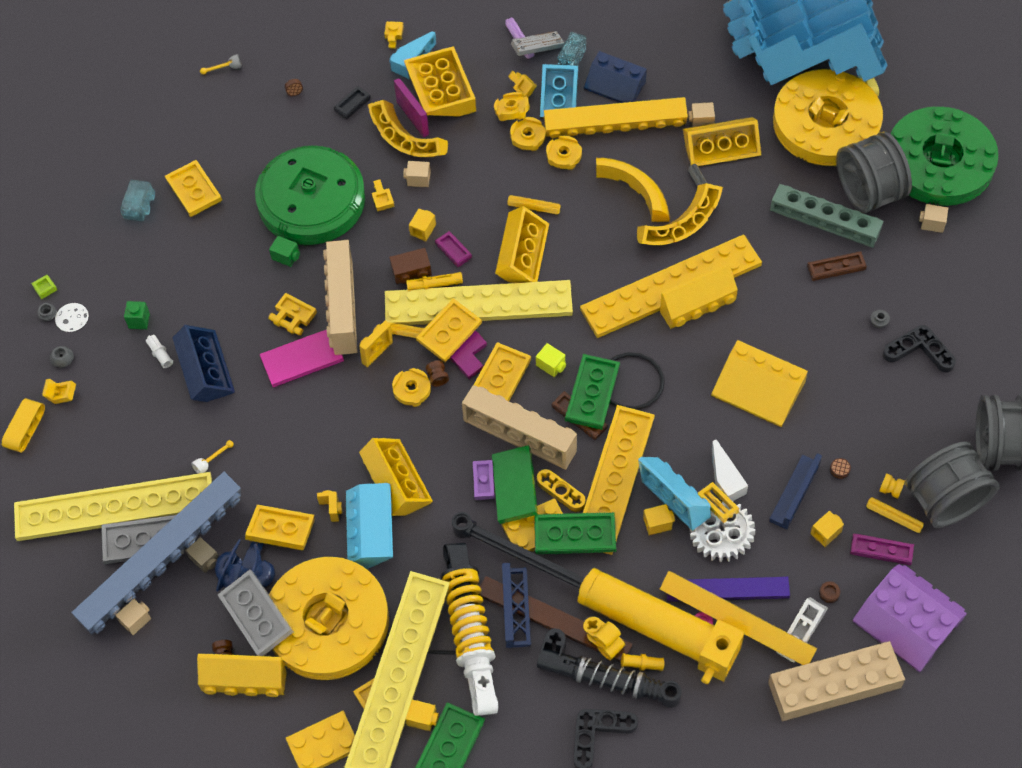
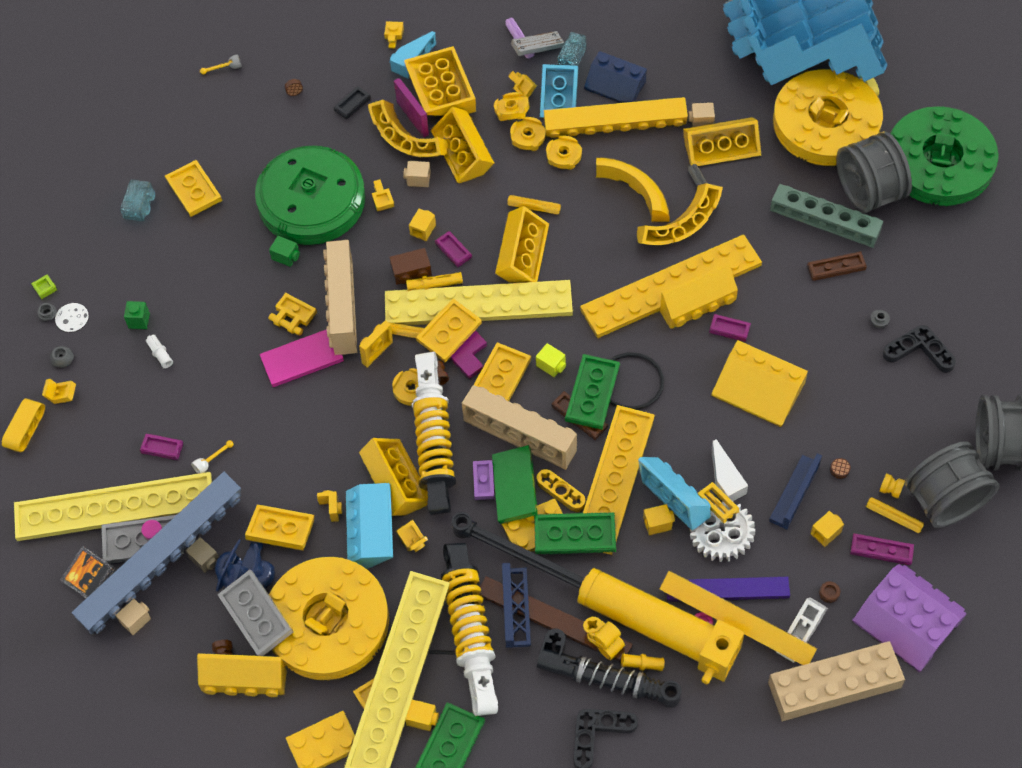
dark blue slope [172,325,235,402] -> none
tan brick [919,204,948,233] -> none
none -> tile [60,546,115,598]
none -> magenta tile [140,434,184,460]
none -> dark pink tile [141,520,162,540]
none -> yellow bracket [395,520,428,552]
none -> piece [412,351,456,516]
none -> yellow slope [431,107,494,183]
none -> magenta tile [709,314,751,342]

